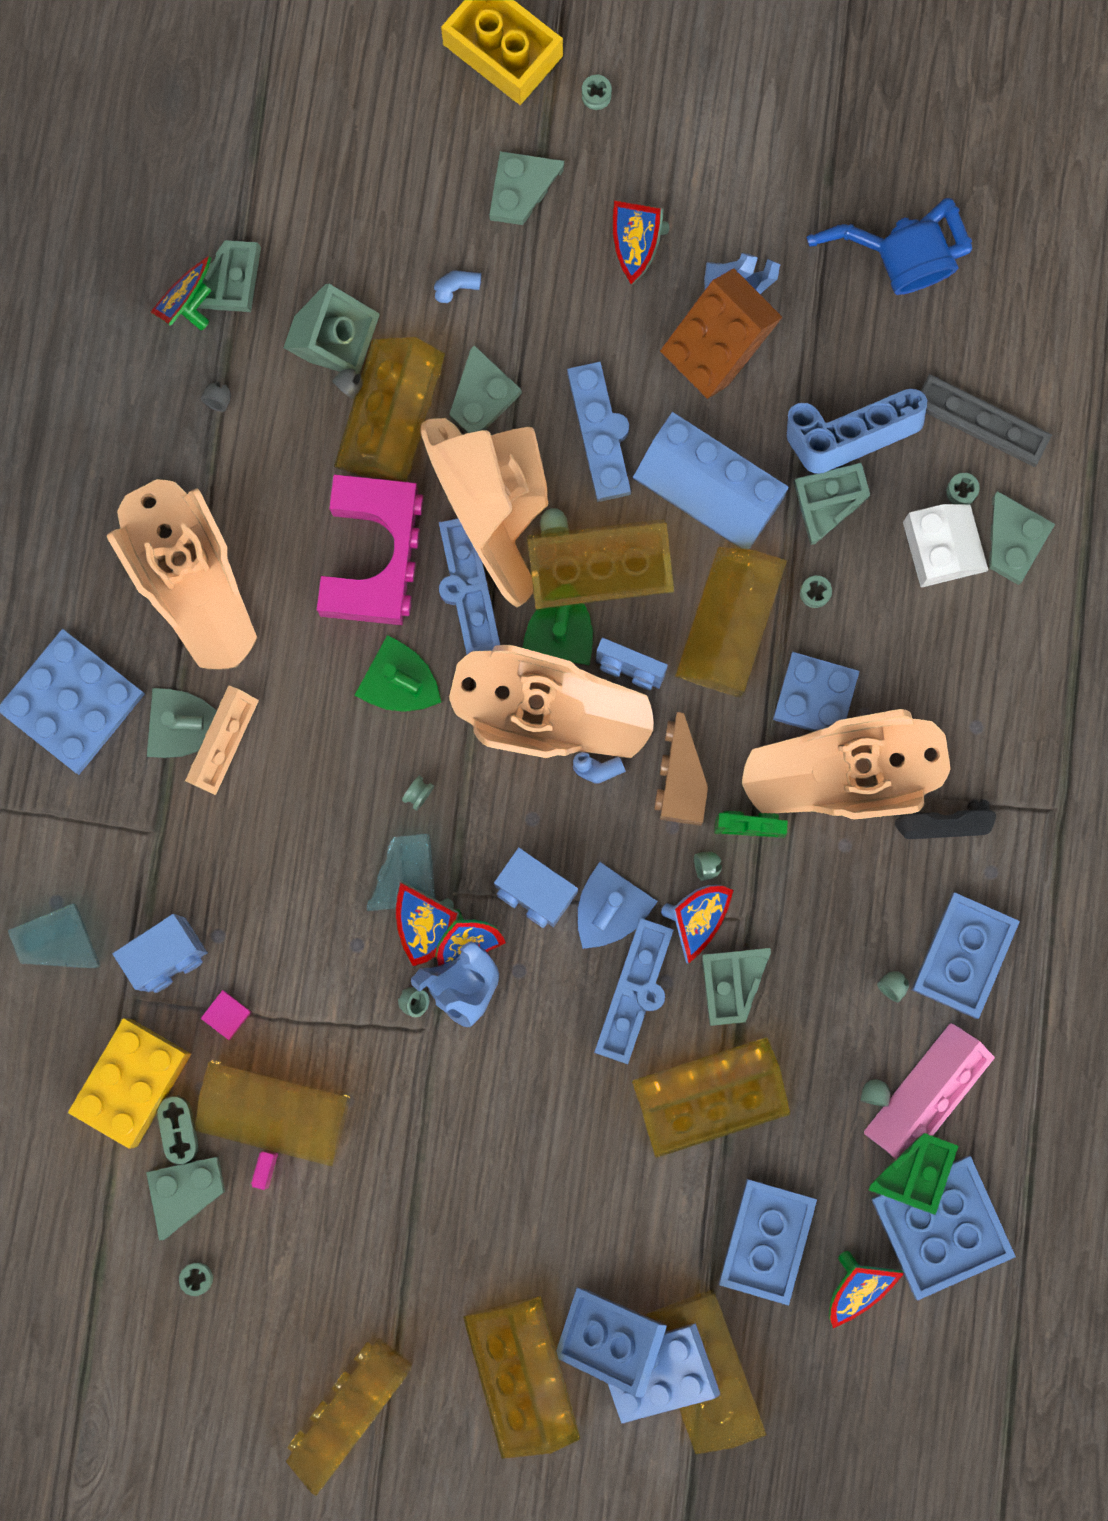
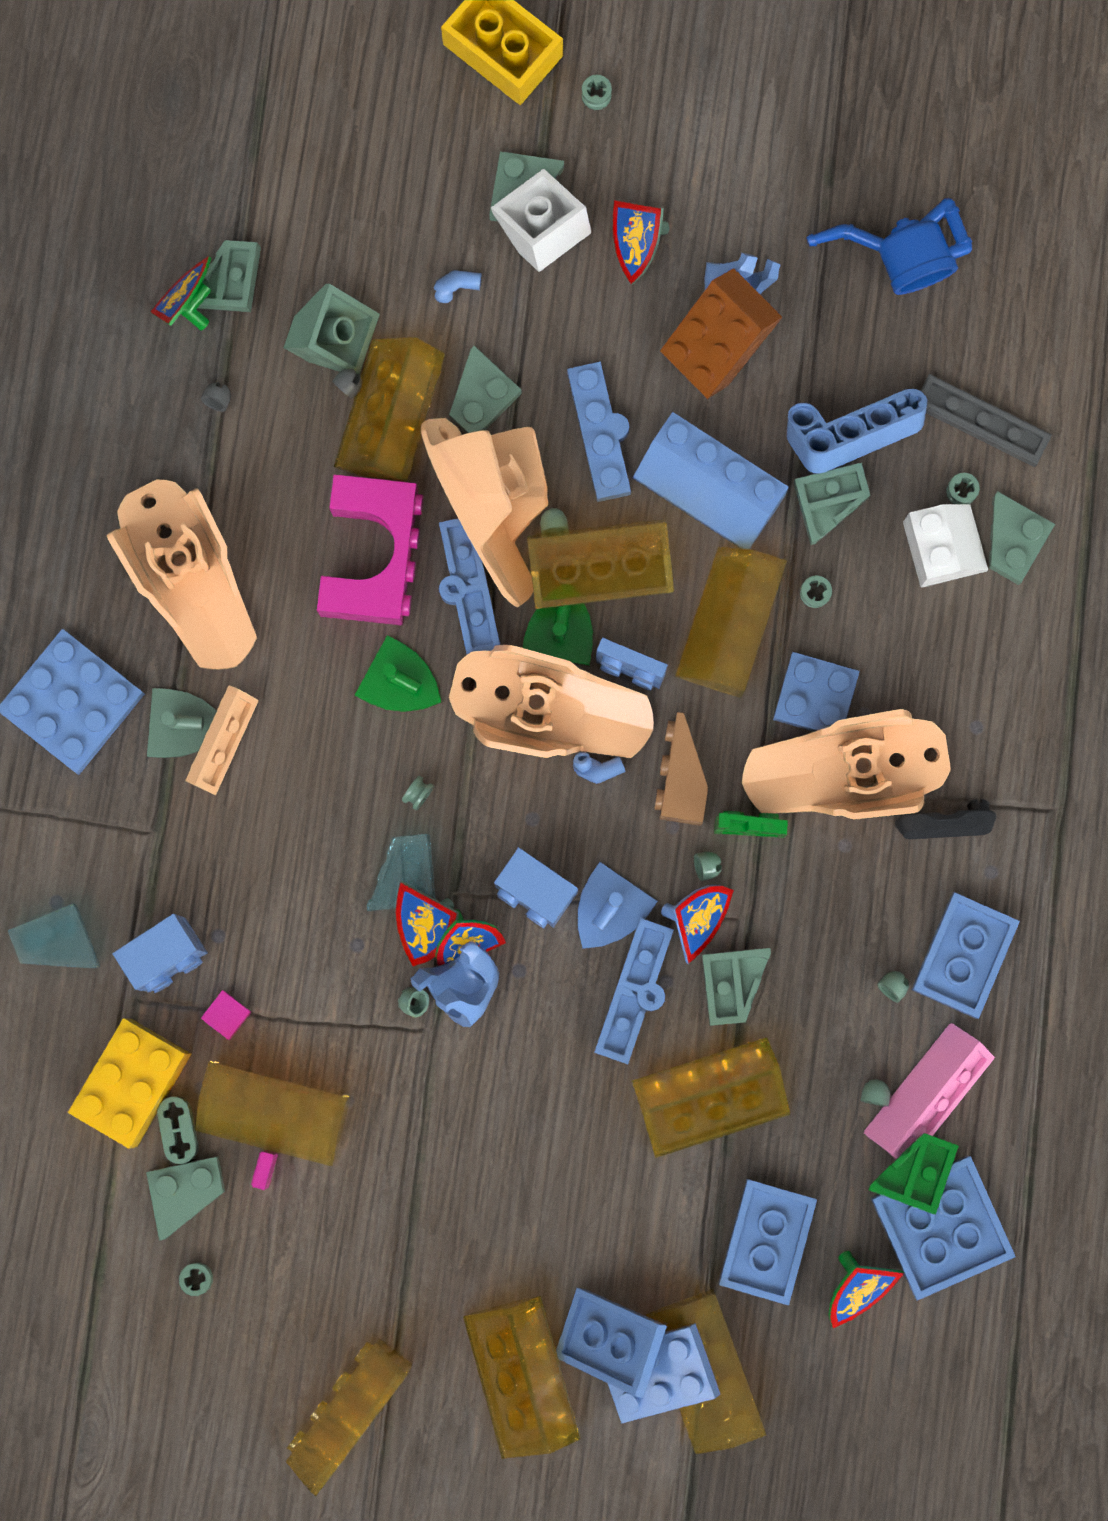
none -> white slope [491,169,591,272]

